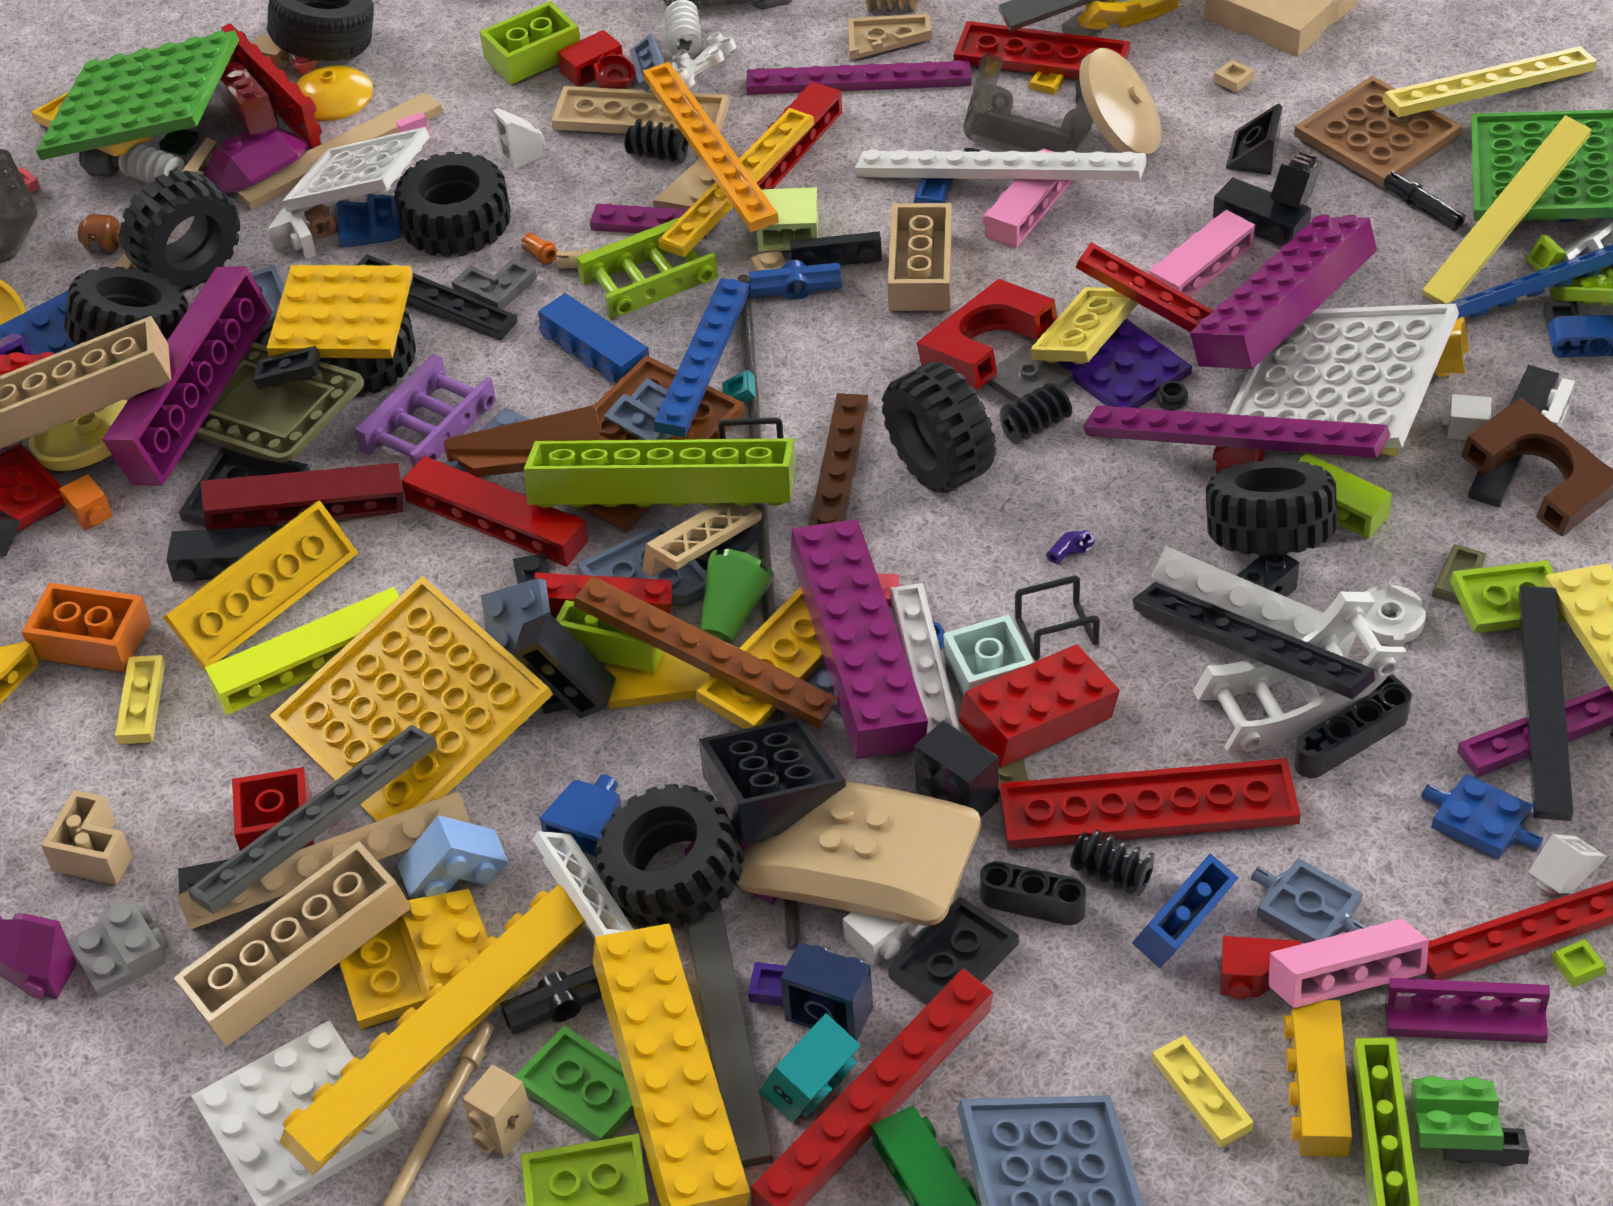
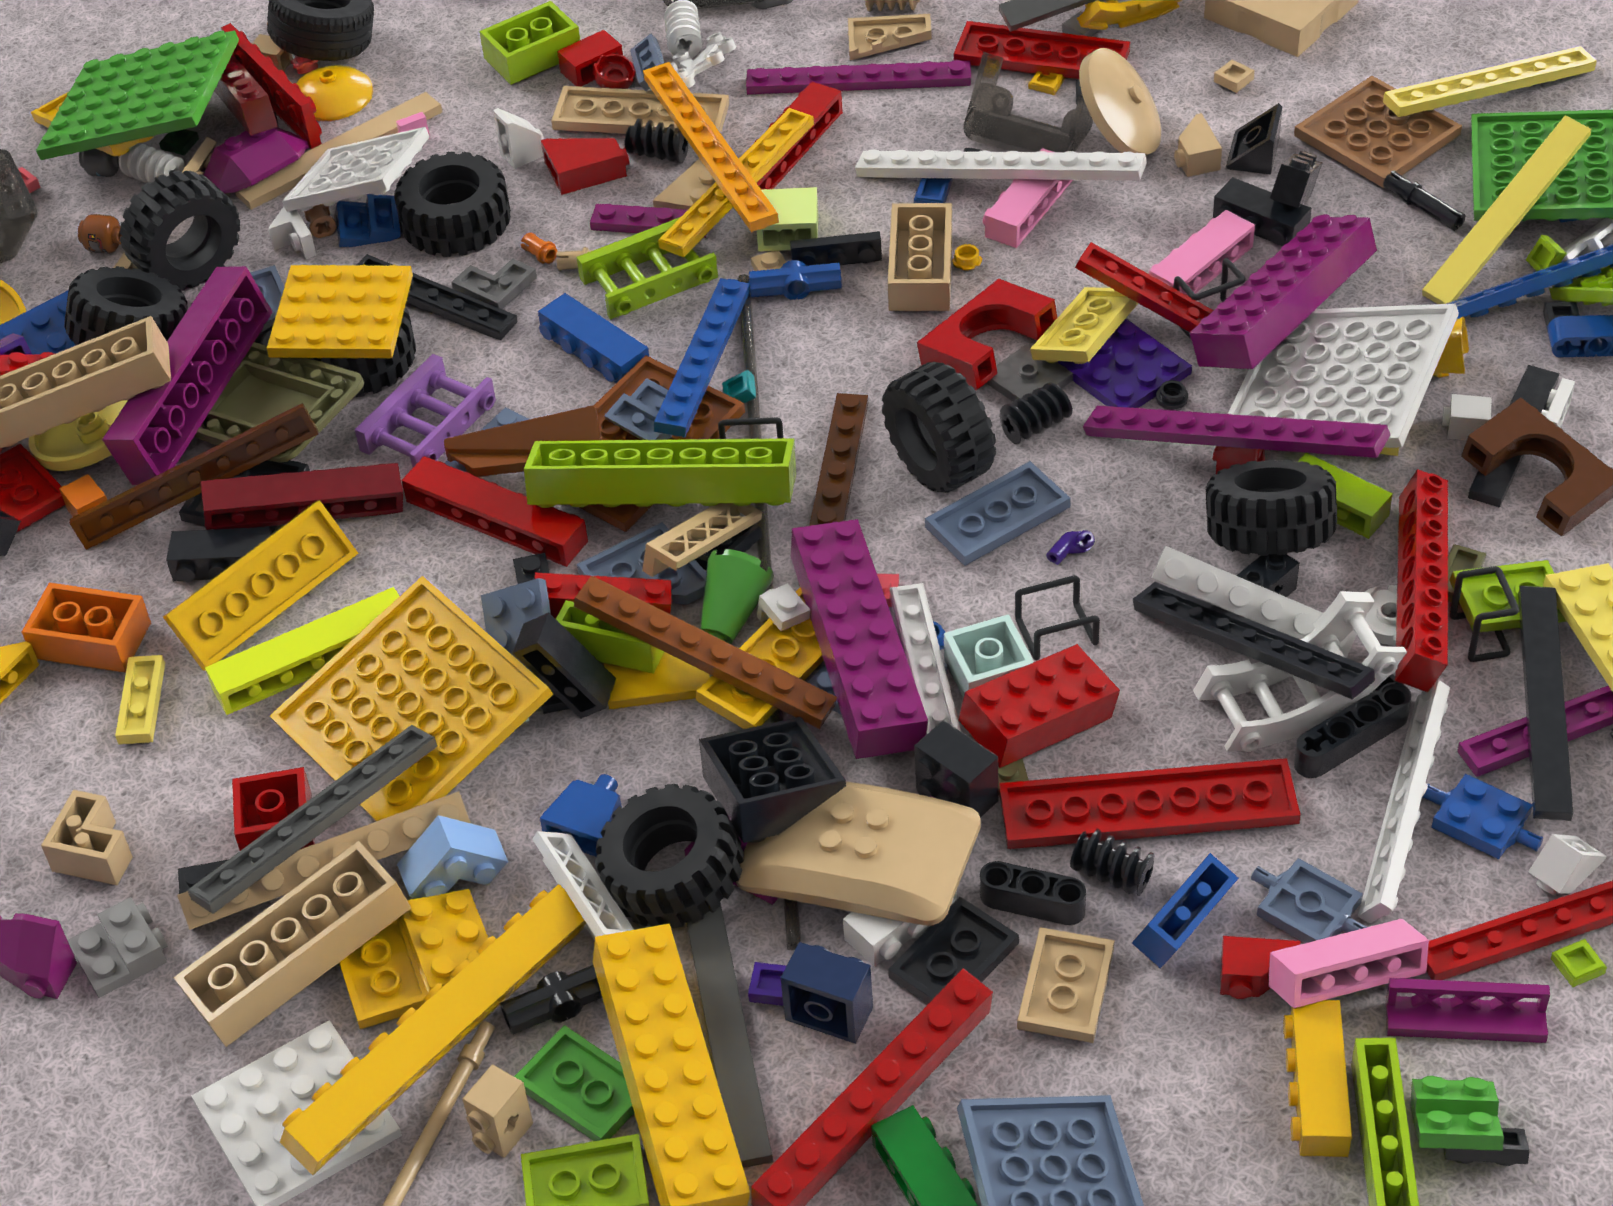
black plate [254,346,321,389] -> none
teal brick [758,1013,861,1123] -> none
light yellow plate [1152,1035,1254,1148] -> none
none -> reddish brown plate [69,403,319,550]
none -> red slope [541,138,629,195]
none -> white bracket [757,583,811,631]
none -> sand blue plate [925,461,1071,566]
none -> yellow plate [952,244,982,271]
none -> tan plate [1017,927,1115,1043]
none -> black piece [1173,258,1246,338]
none -> tan slope [1174,113,1222,177]
none -> white plate [1358,680,1450,923]
none -> red brick [1395,469,1448,692]
none -> black piece [1450,566,1519,662]

